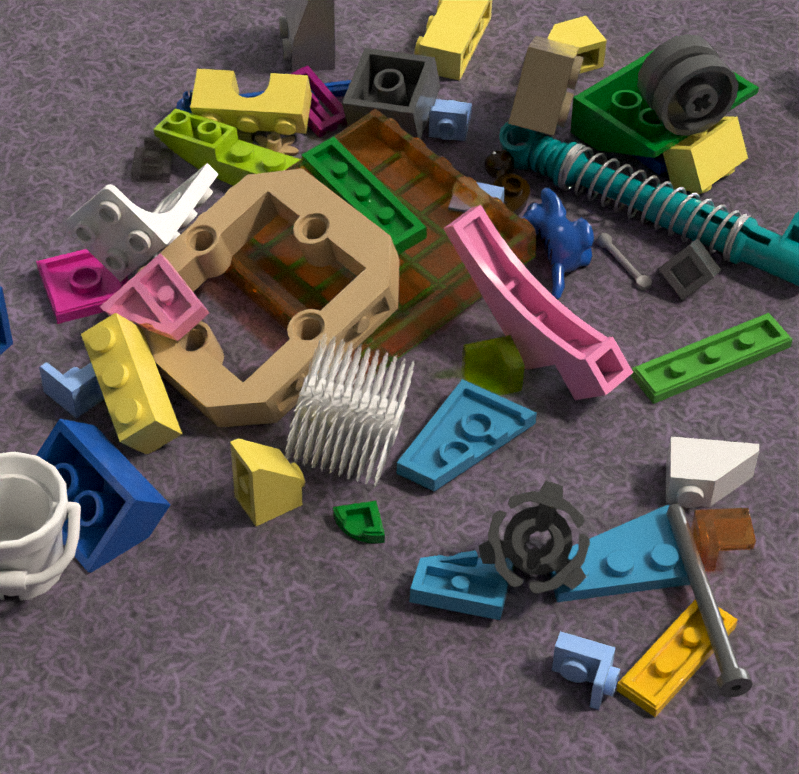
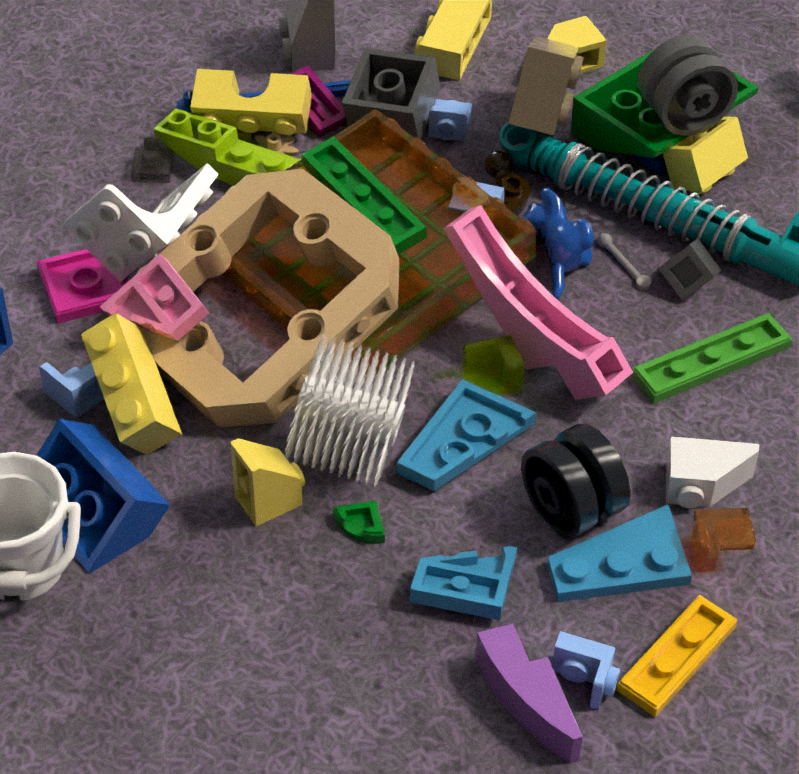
dark grey piece [478,481,590,593] -> none
dark grey bar [667,504,753,697] -> none
none -> medium lavender slope [475,624,583,764]
none -> black wheel [521,424,631,539]

